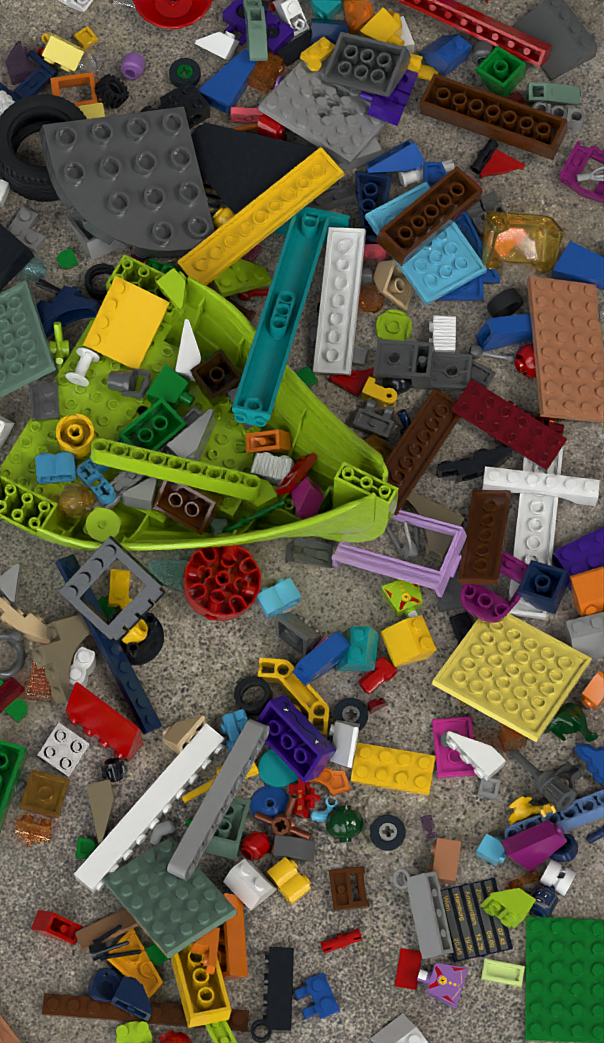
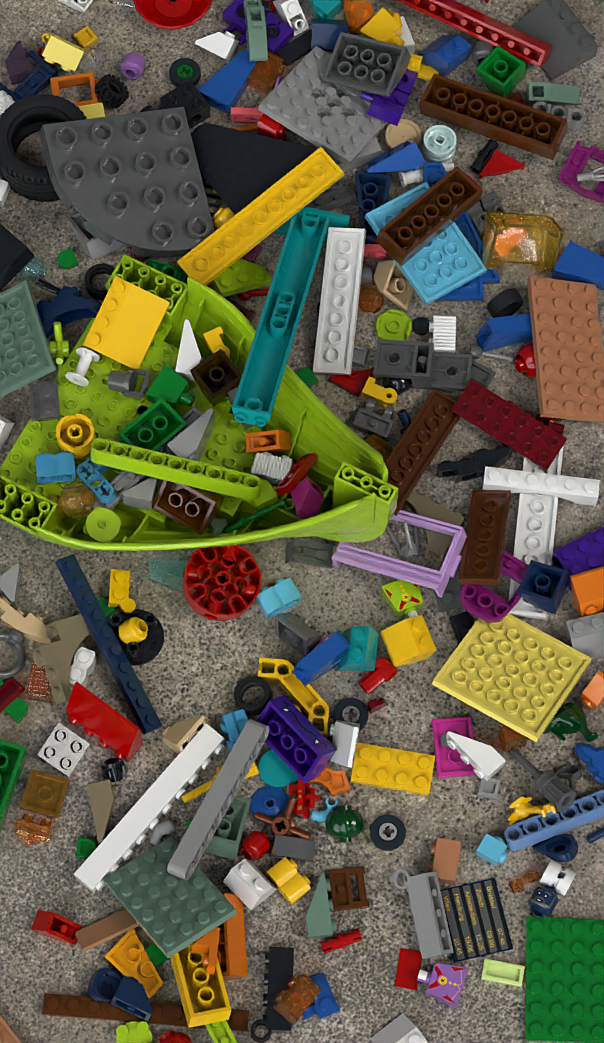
light grey plate [7,206,45,254] -> none
hinge [59,536,166,642] -> none
black plant [89,925,142,961] -> none
lime slope [156,268,187,315] -> none
yellow hinge [300,37,335,71] -> none
clear purple piece [420,815,437,840] -> none
lime slope [480,888,536,928] -> none
magenta slope [501,820,567,872] -> none
none -> yellow leg [203,326,231,361]
none -> clear orange brick [273,973,321,1023]
none -> sand green slope [306,873,336,940]
none -> tan piece [385,119,421,149]
none -> black piece [412,317,429,335]
none -> light aqua wheel [423,125,457,162]

